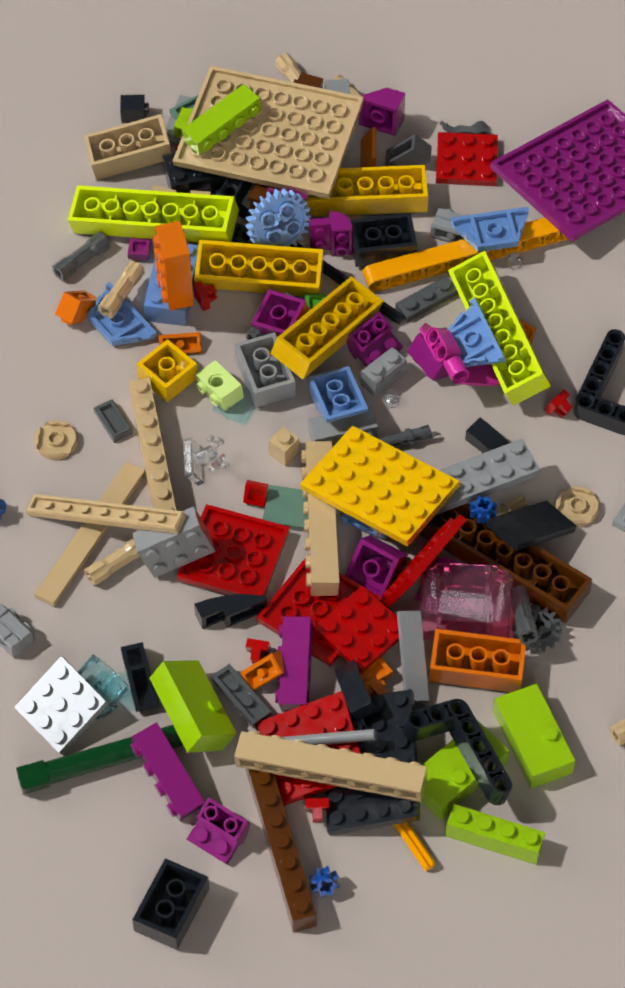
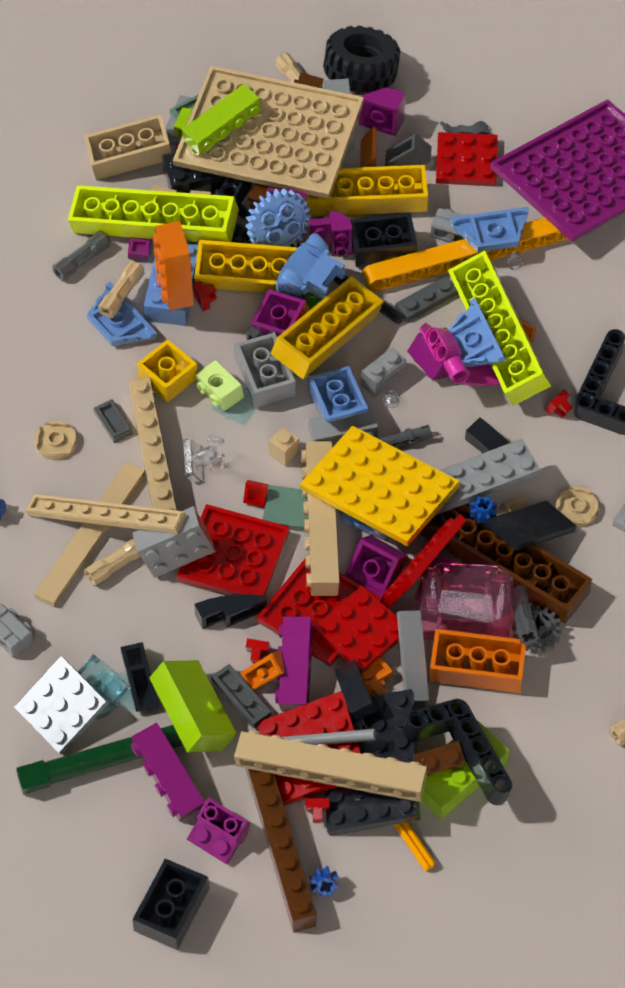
orange slope [55,290,97,325] -> none
black brick [120,95,149,123] -> none
orange slope [158,332,202,354] -> none
magenta brick [347,312,404,367] -> none
lime brick [445,804,545,865] -> none
lime brick [493,683,575,789] -> none
none -> medium blue piece [276,233,345,300]
none -> black tyre [323,26,401,94]
none -> reddish brown plate [413,741,466,776]

